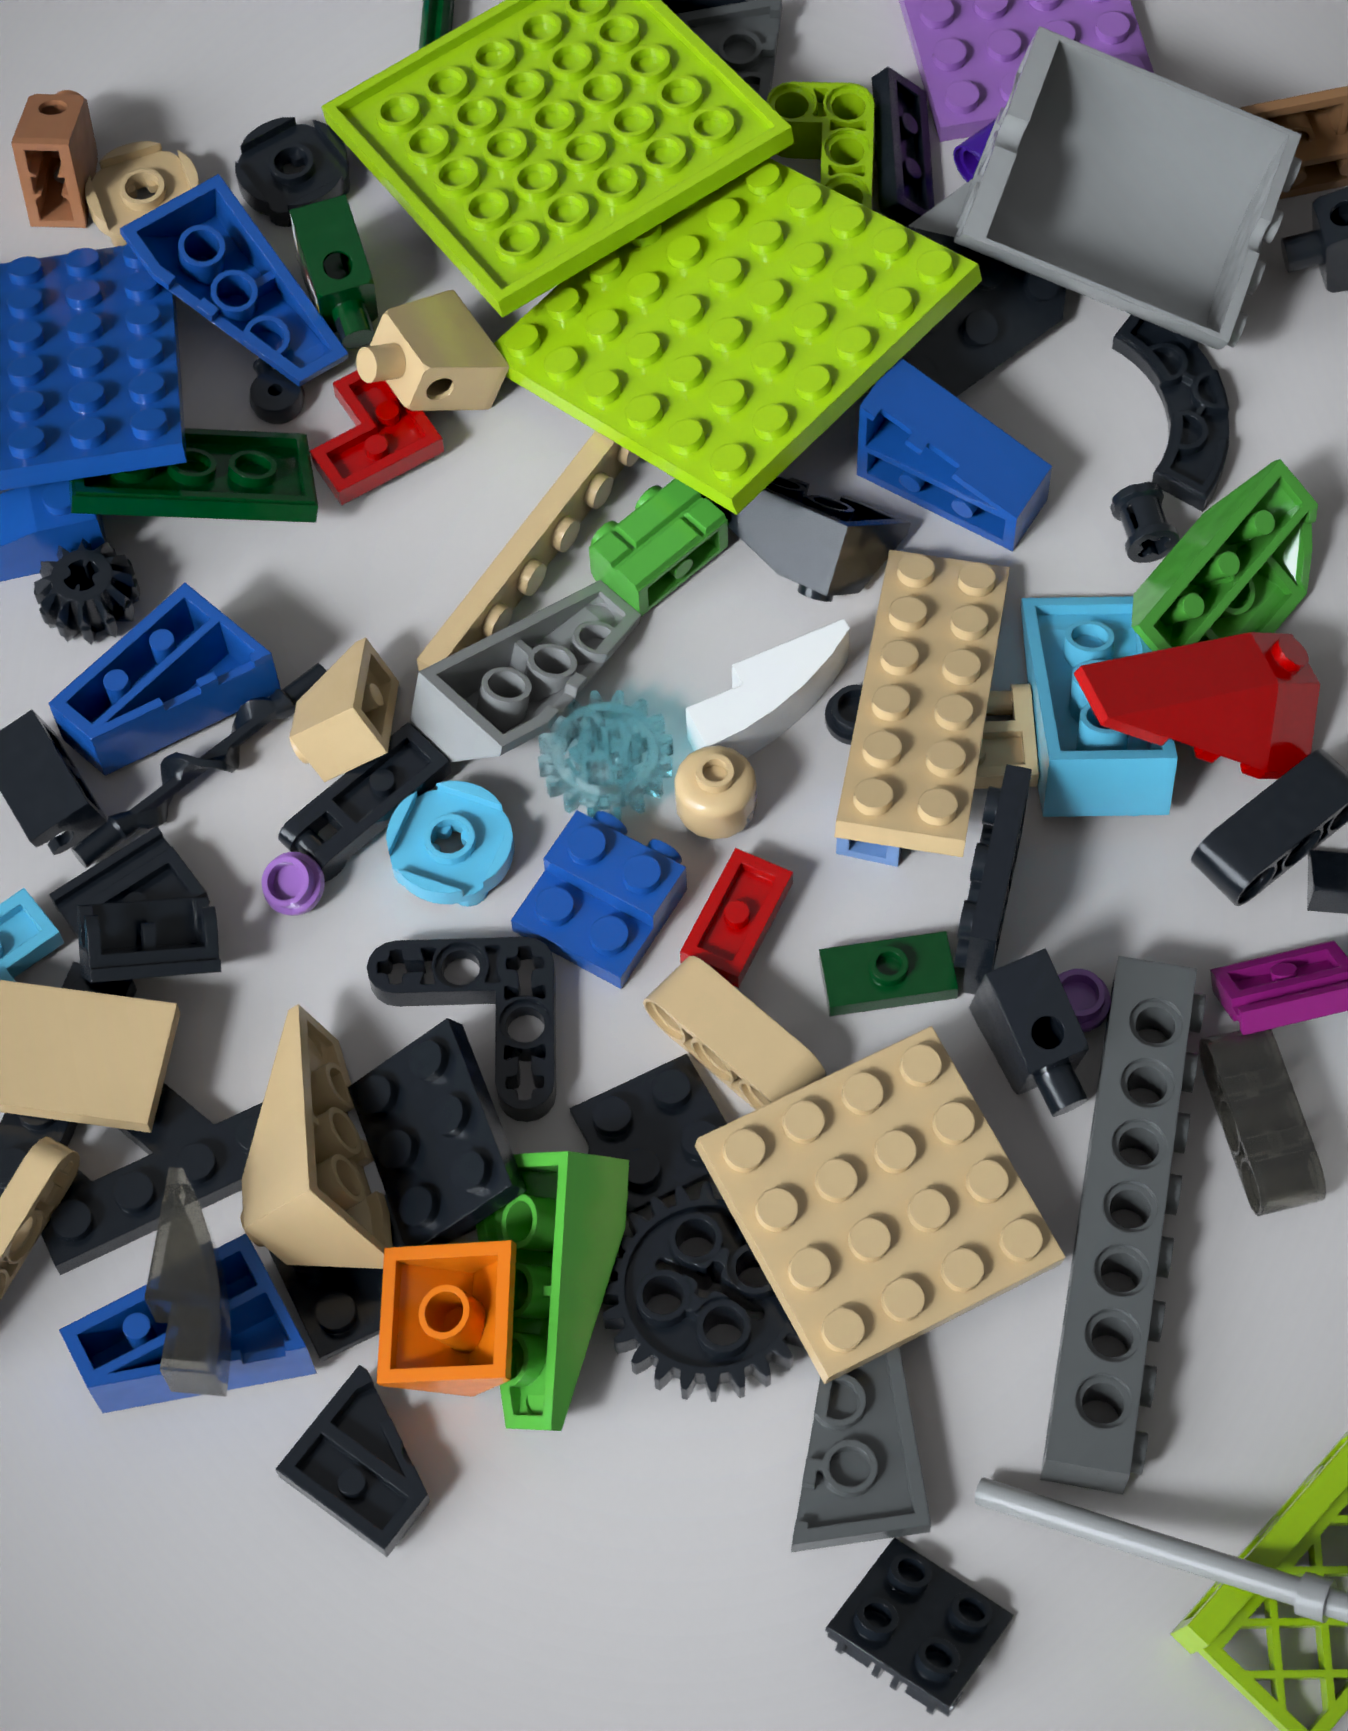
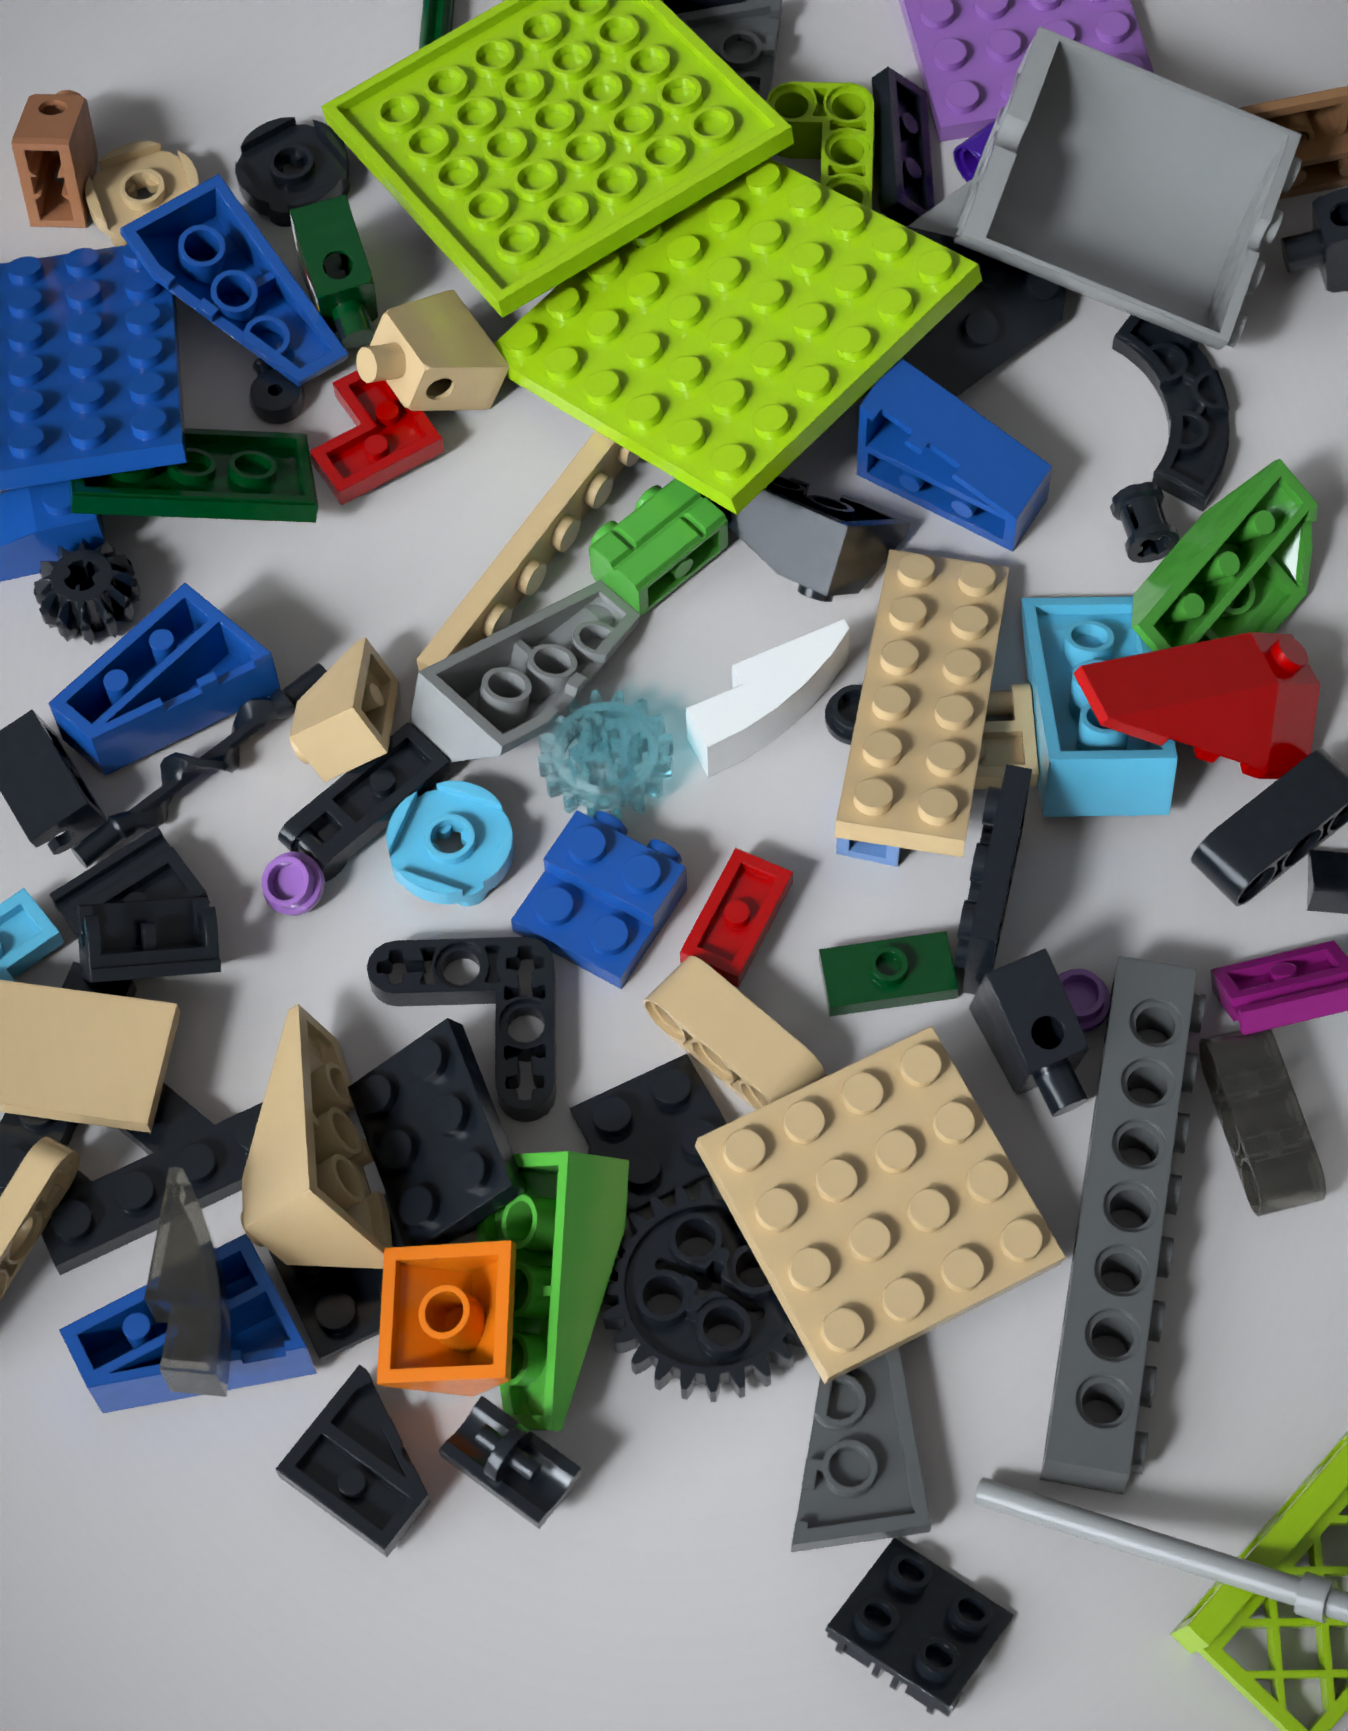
tan head [674,745,757,840] -> none
none -> black hips [439,1396,582,1529]

